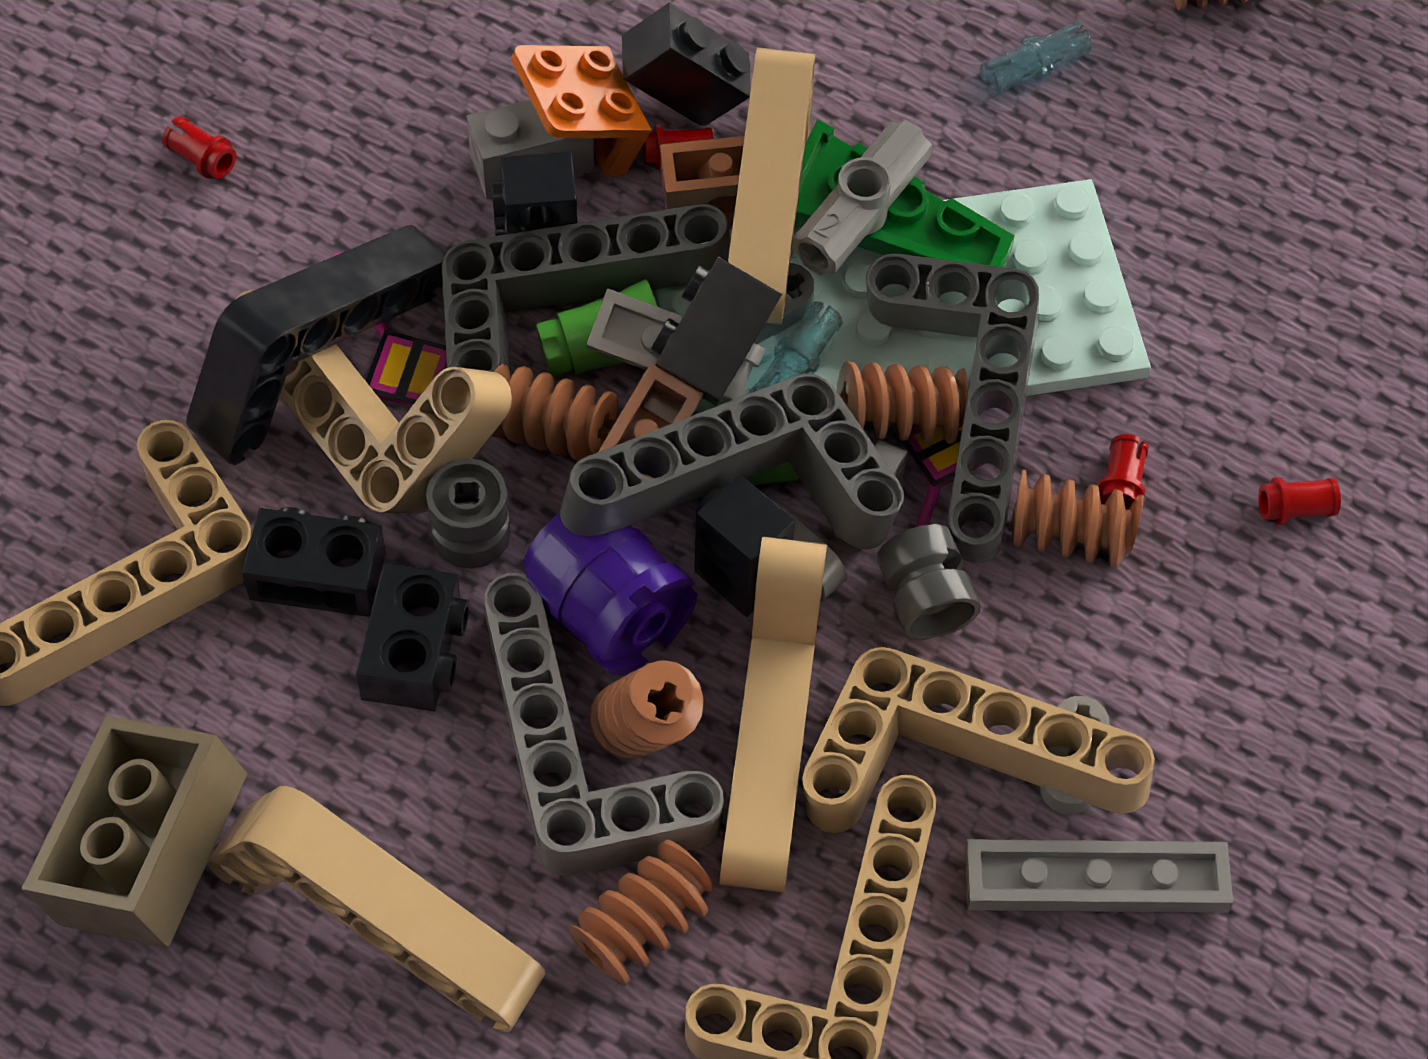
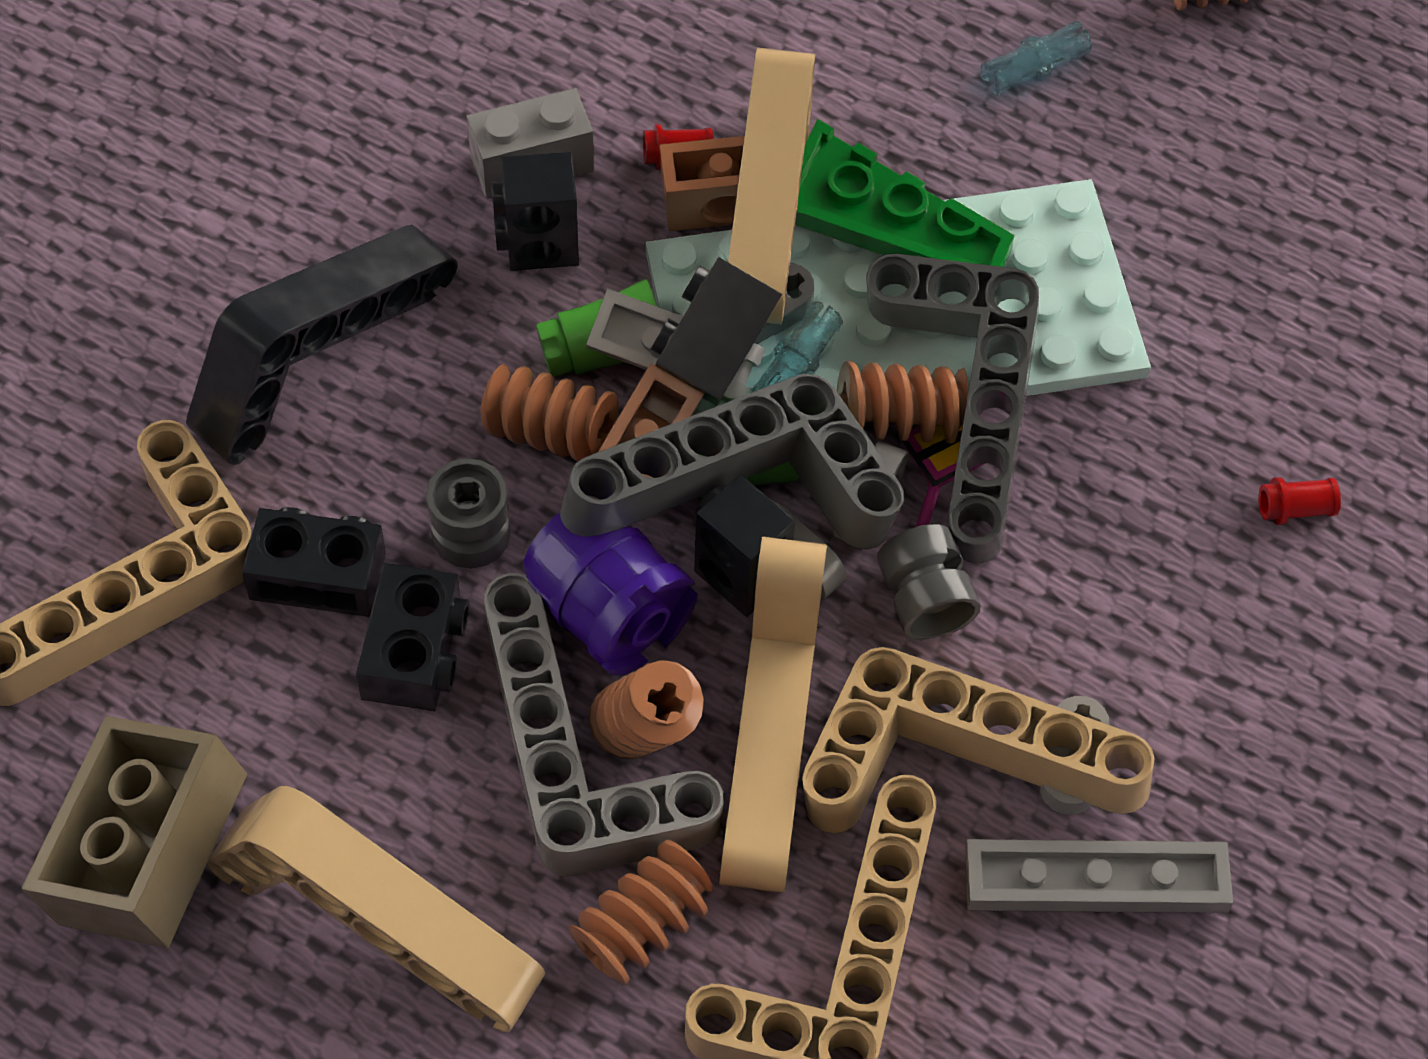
red pin [162,116,237,179] -> none
tan beam [235,290,512,514] -> none
piece [332,253,447,406] -> none
dark grey beam [442,204,731,373] -> none
orange bracket [511,45,651,177] -> none
black brick [622,2,751,126] -> none
light grey piece [792,119,932,275] -> none
nougat piece [1010,470,1144,568] -> none
red pin [1098,434,1149,510] -> none

